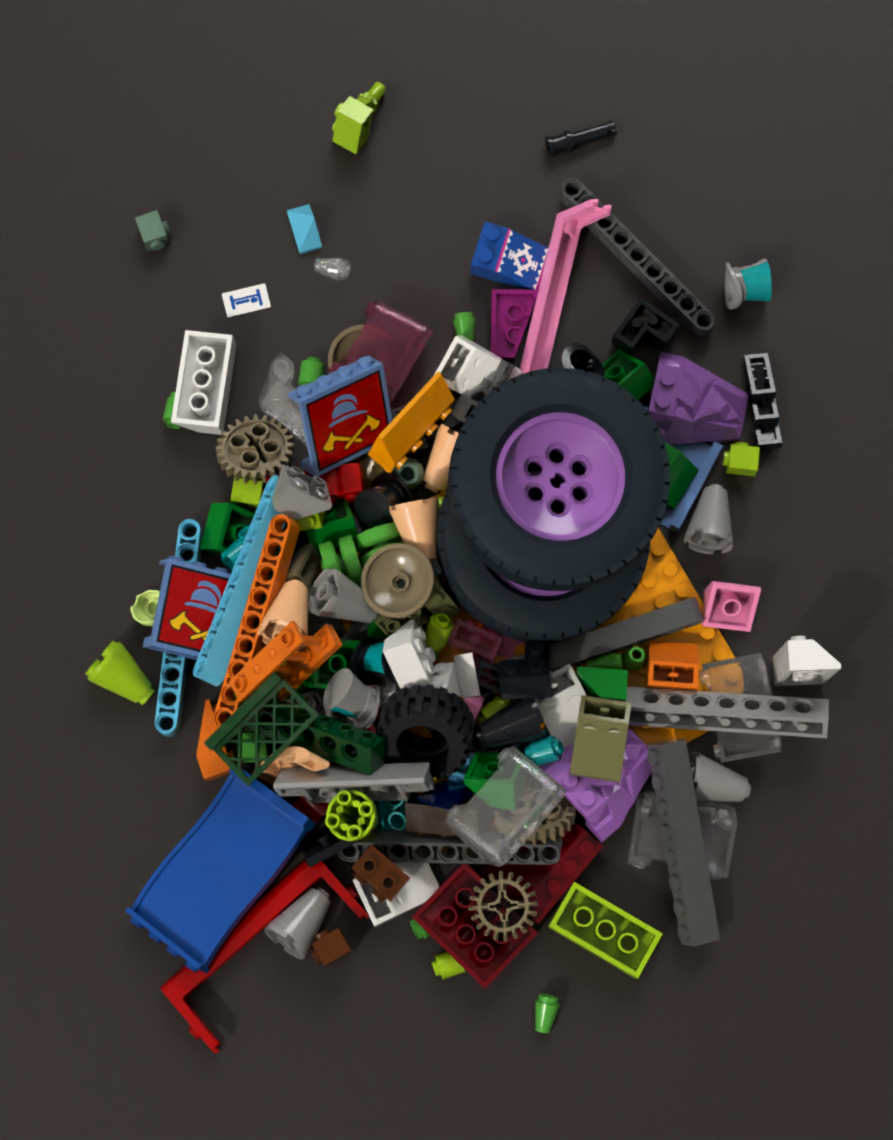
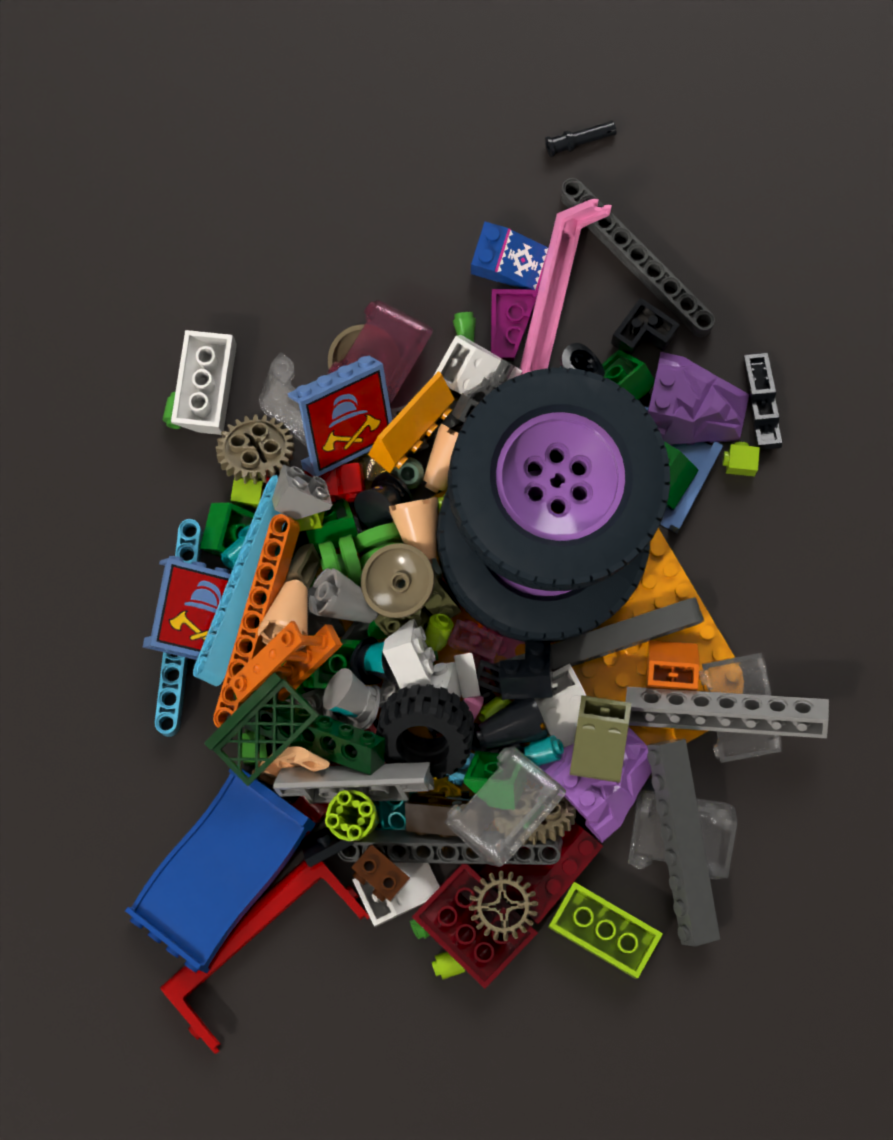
lime cone [85,640,155,705] -> none
yellowish green hair [130,590,160,627] -> none
sand green brick [135,210,171,251] -> none
orange slope [196,699,237,782] -> none
white sticker [222,283,271,318] -> none
light grey cone [264,887,331,960] -> none
medium azure slope [287,204,322,254] -> none
bright green brick [298,357,325,386] -> none
reddish brown brick [310,928,353,967] -> none
clear cone [314,258,351,281] -> none
lime brick [332,82,386,154] -> none
clear blue piece [416,780,474,810] -> none
bright green cone [535,994,560,1033] -> none
green slope [575,667,628,702] -> none
bright green cone [587,651,624,670] -> none
bright green cone [622,647,647,671] -> none
light grey cone [684,484,733,554] -> none
light grey cone [689,751,751,802] -> none
bright pink slope [702,581,761,632] -> none
hat [725,258,772,309] -> none
white slope [772,636,841,686] -> none

